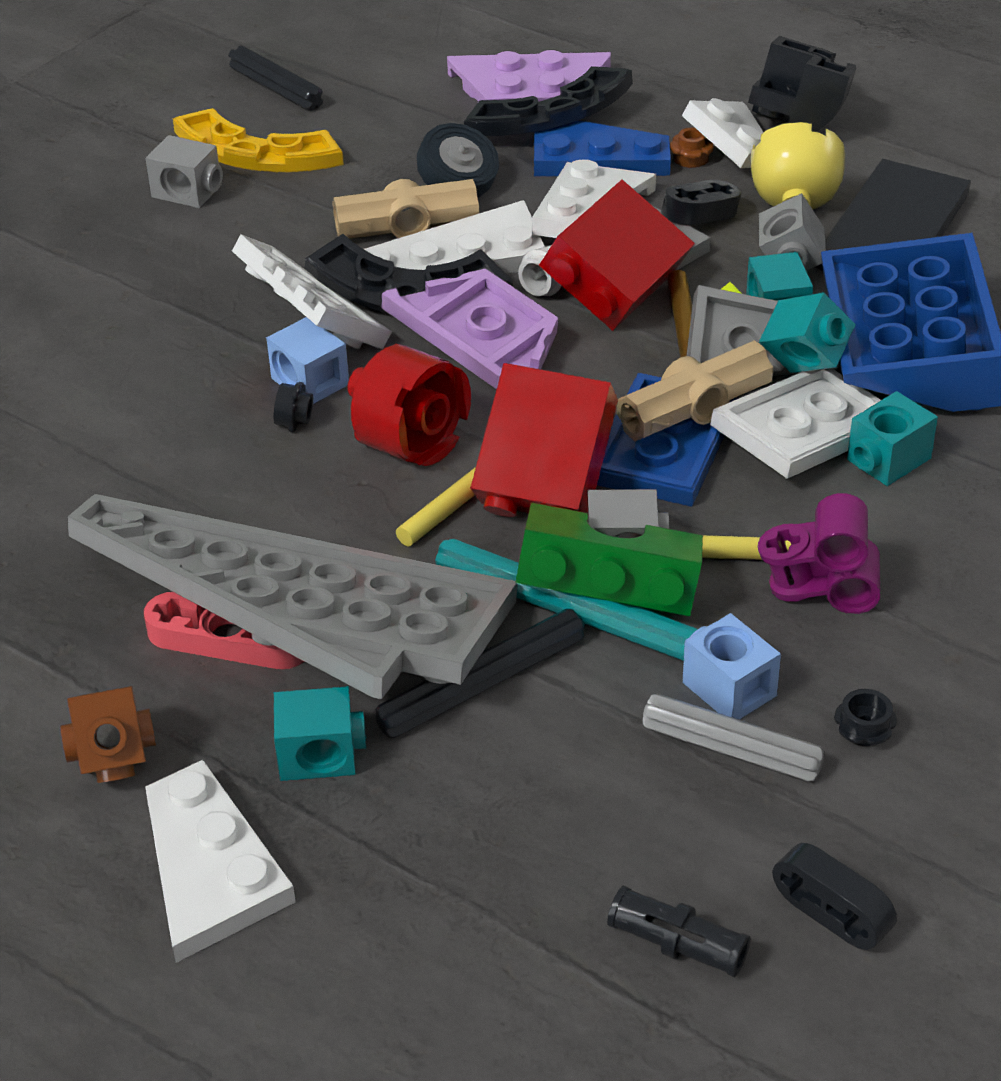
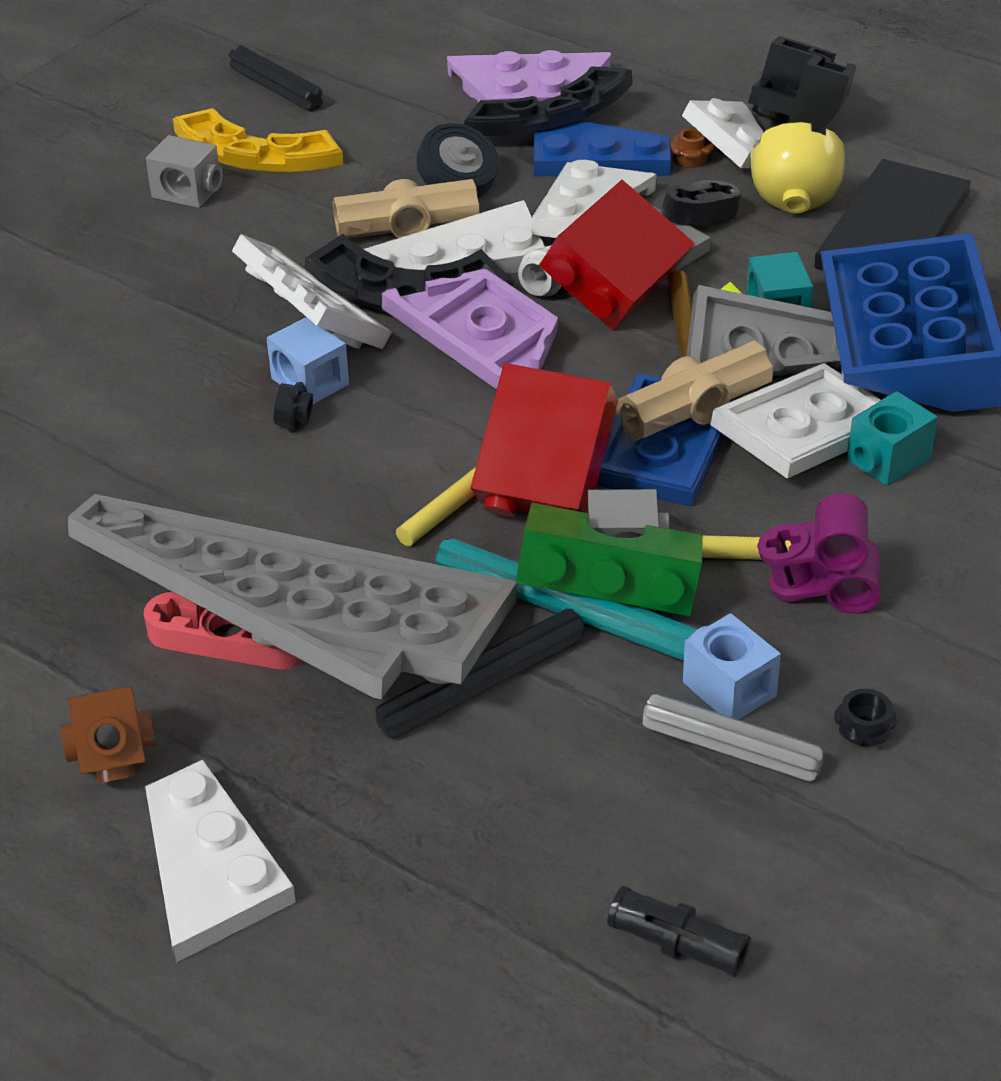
teal brick [274,686,366,781] -> none
red brick [347,344,471,466] -> none
light grey brick [759,193,826,271] -> none
teal brick [759,293,856,373] -> none
black beam [772,843,897,950] -> none

